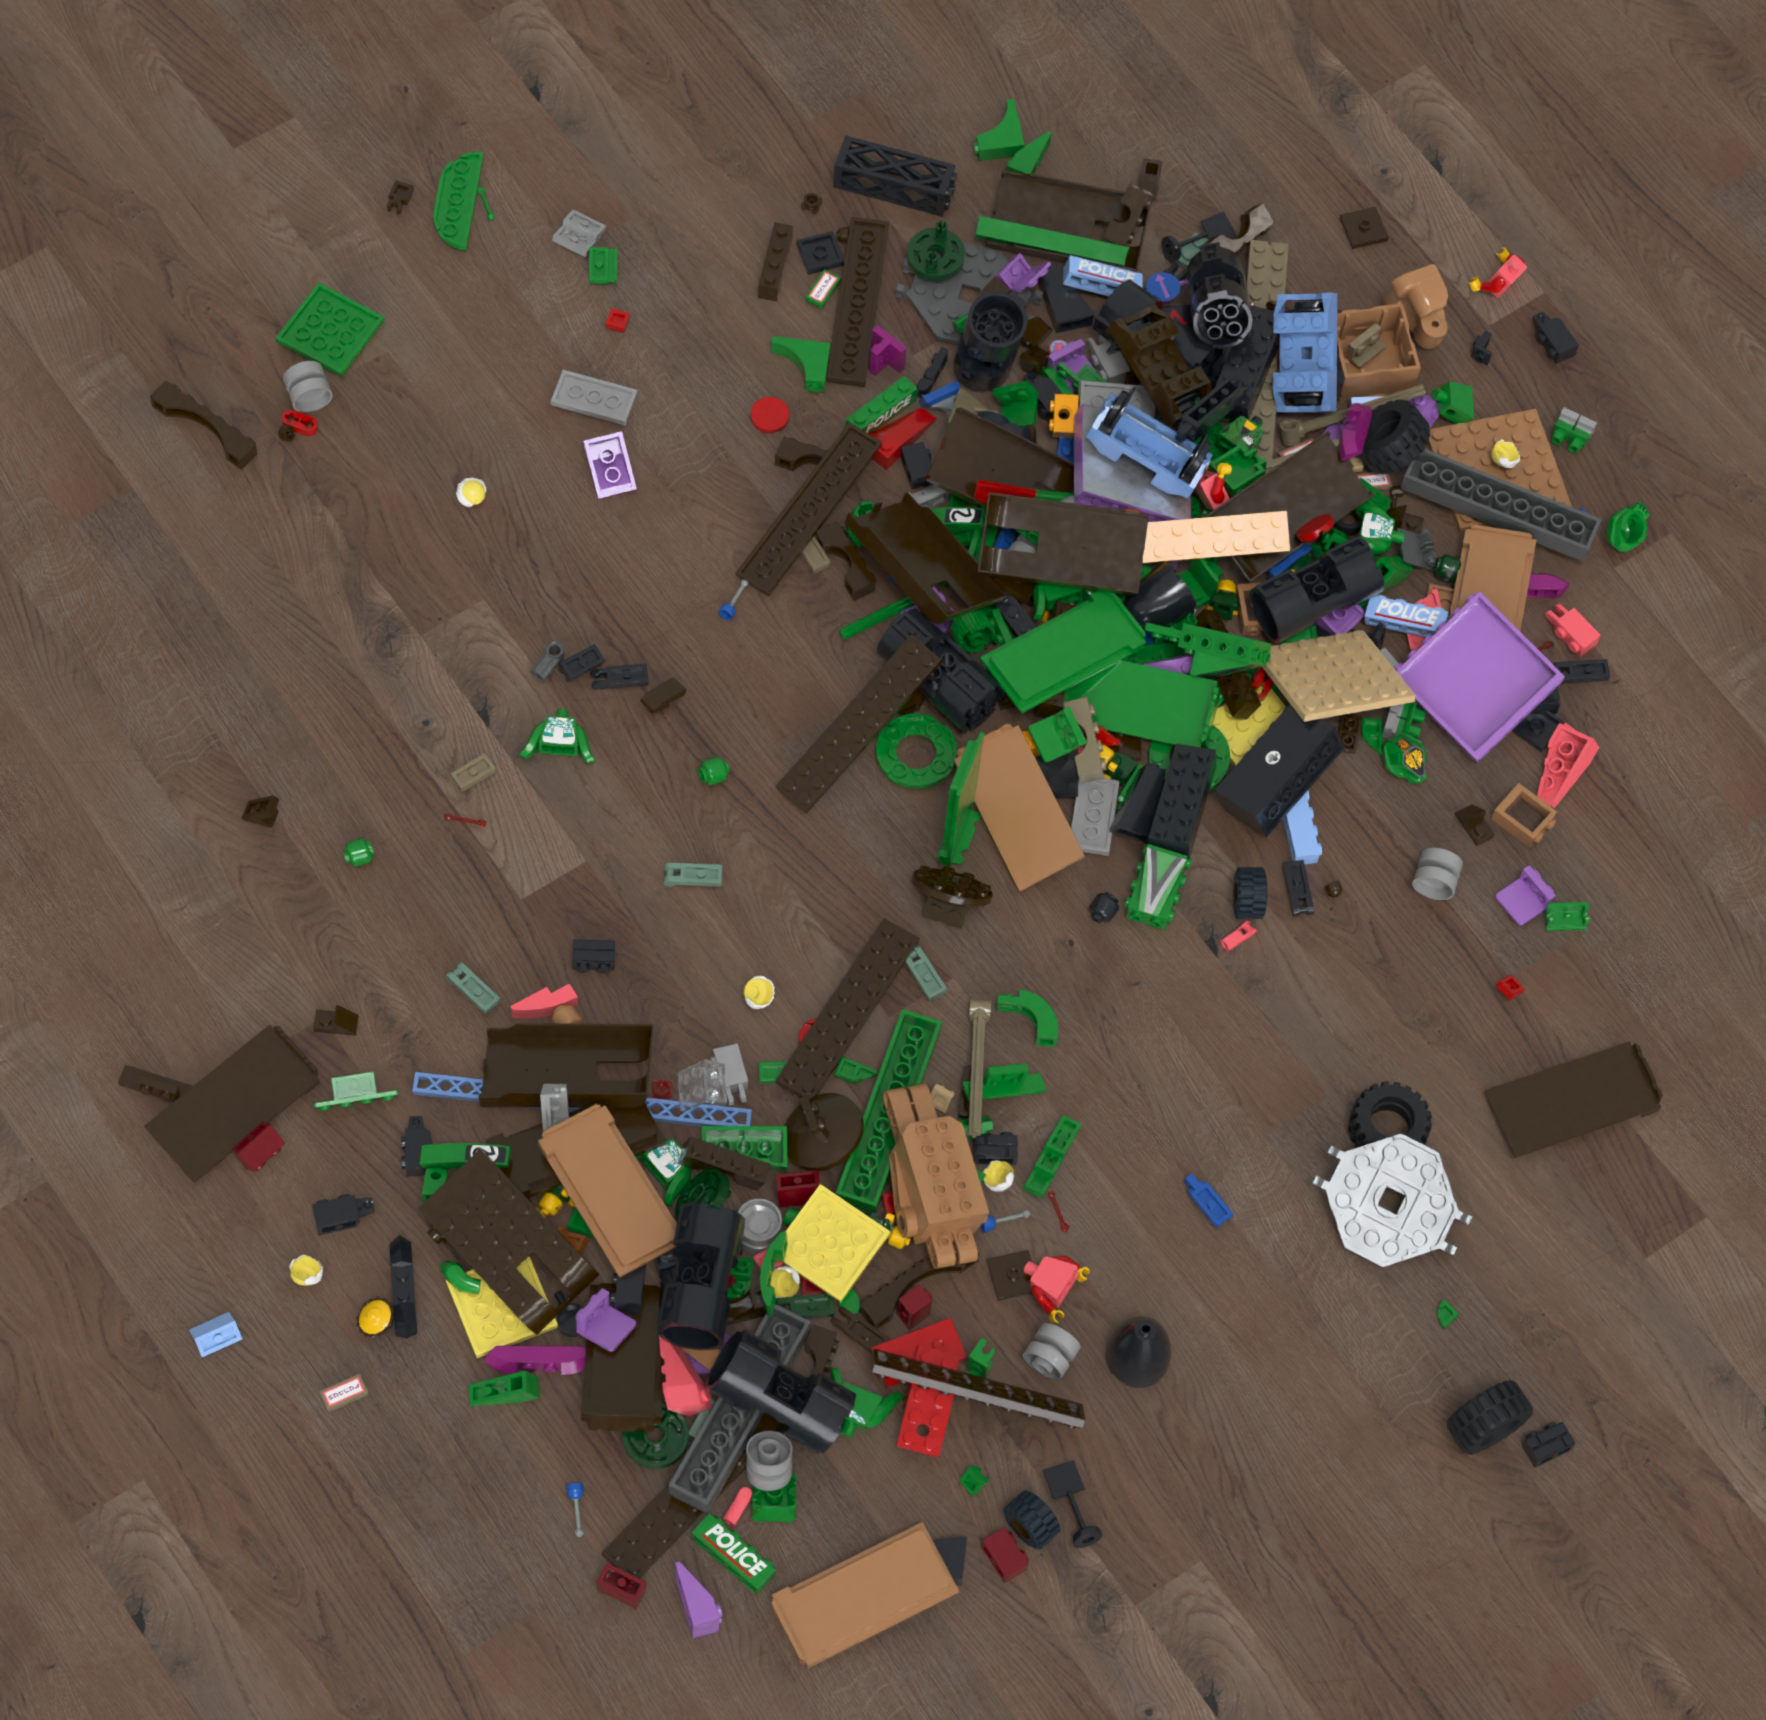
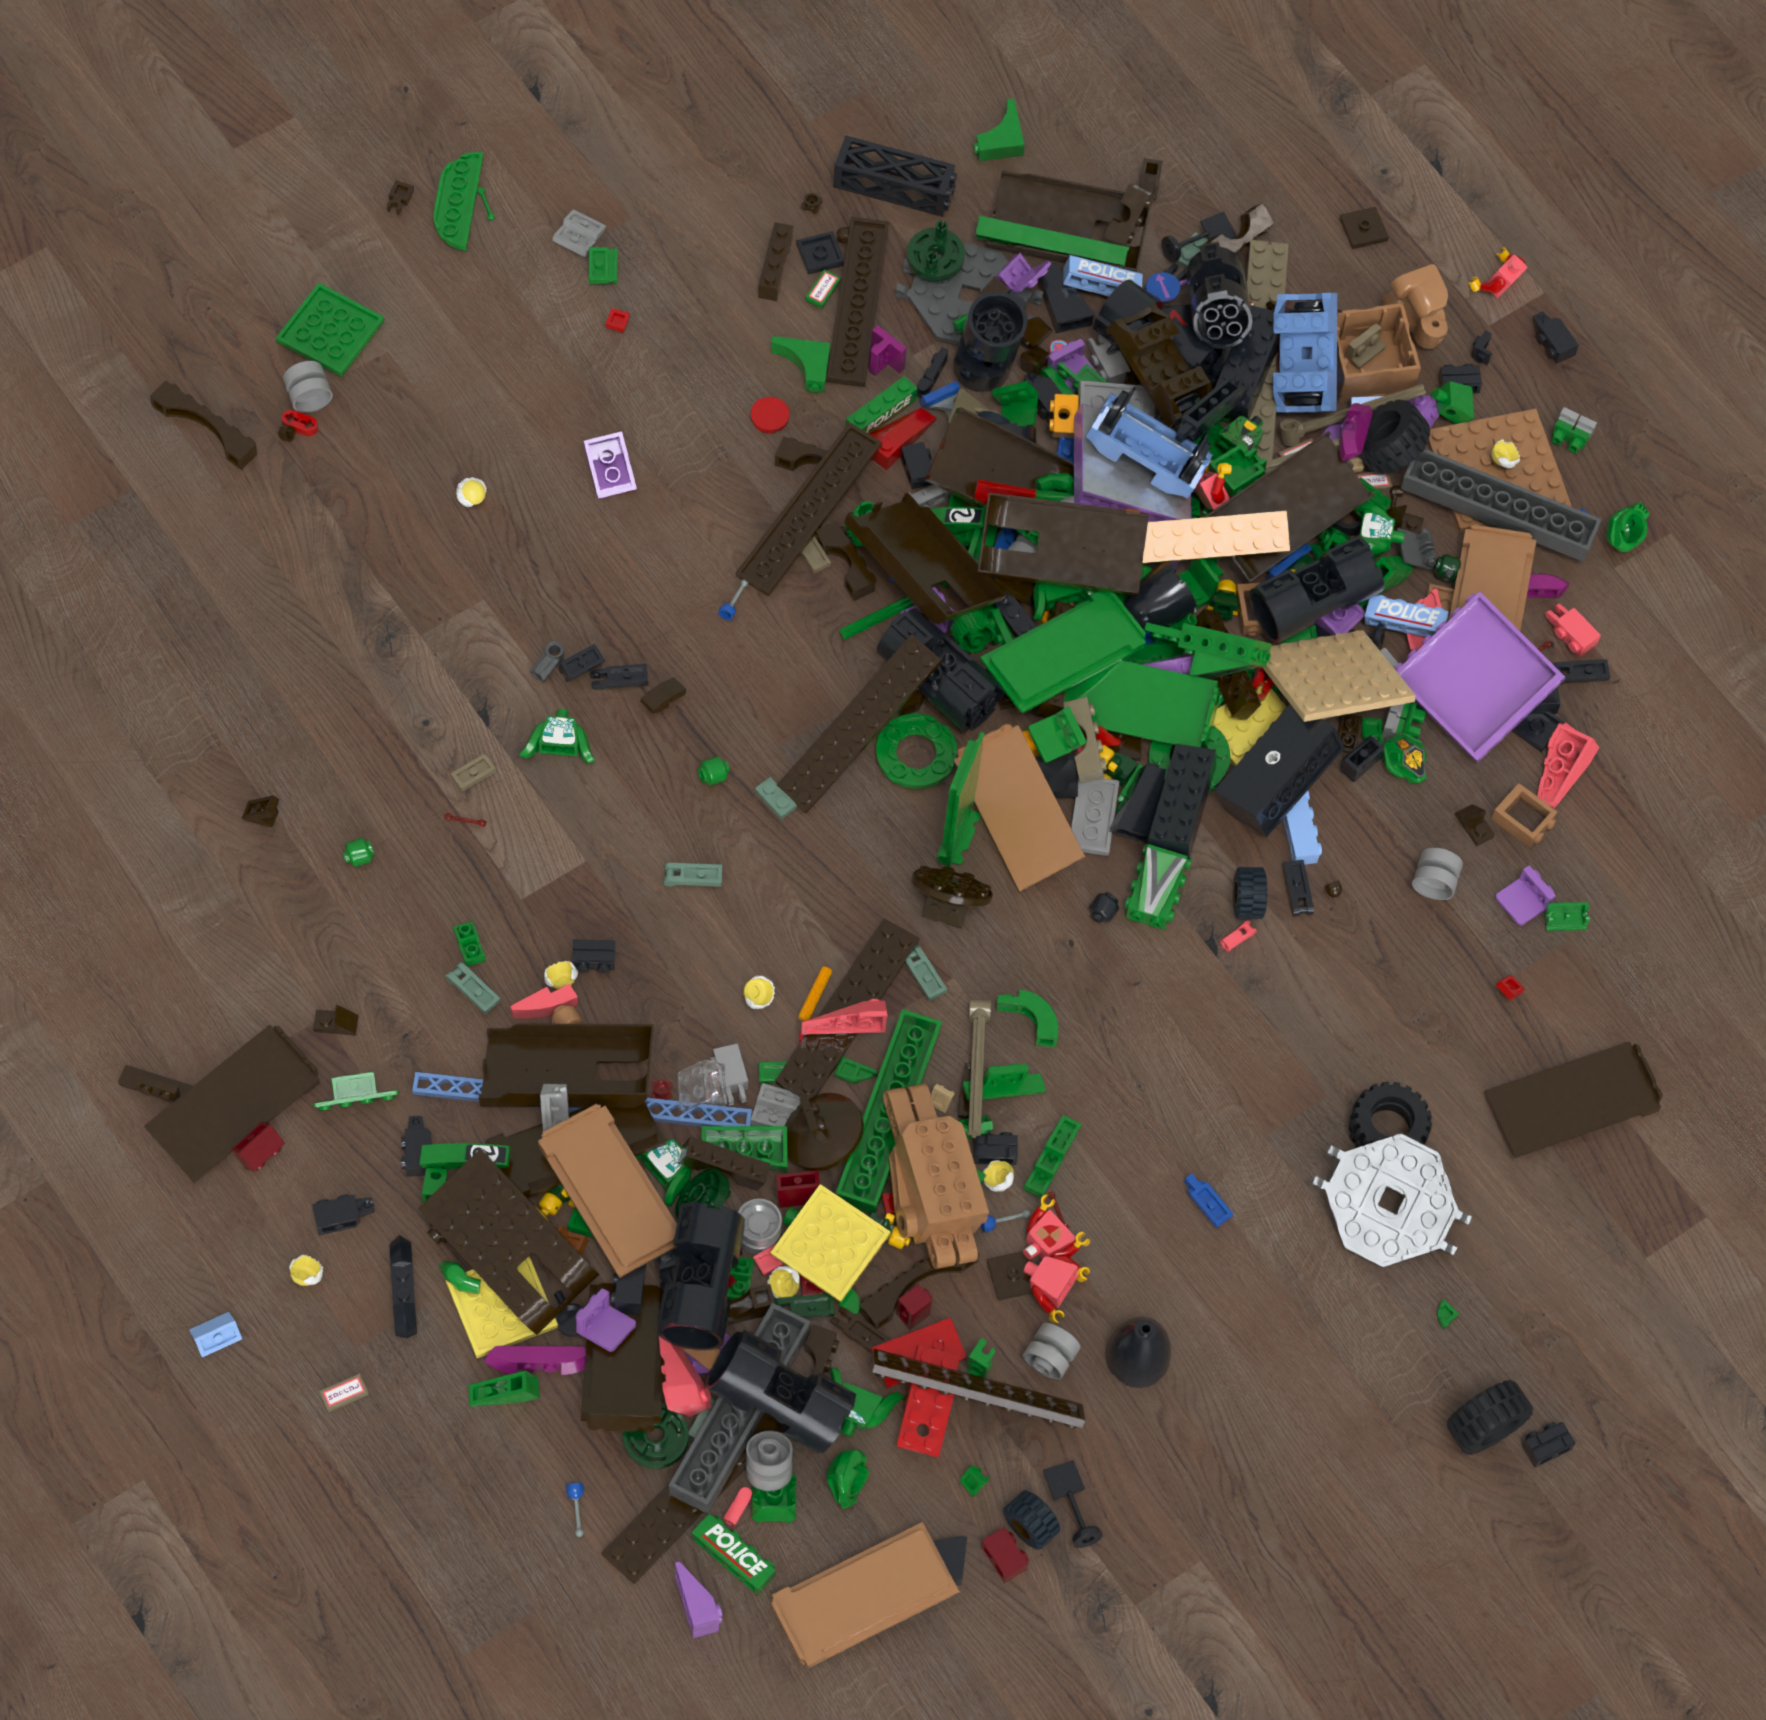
yellow piece [356,1297,394,1338] -> none
light grey plate [551,370,638,426] -> none
dark red brick [597,1563,647,1609] -> none
green slope [760,1232,788,1317] -> none
green slope [1006,131,1052,174] -> none
red tile [1296,514,1335,542] -> none
none -> green slope [453,921,486,967]
none -> light yellow hair [544,961,578,990]
none -> light grey slope [750,1083,801,1126]
none -> sand green plate [755,777,797,820]
none -> light orange axle [798,966,832,1021]
none -> coral wedge [801,999,887,1035]
none -> green helmet [827,1449,870,1509]
none -> torso [1023,1194,1090,1260]
none -> green arm [1035,473,1074,493]
none -> black brick [1340,735,1385,782]
none -> black brick [1438,363,1482,394]

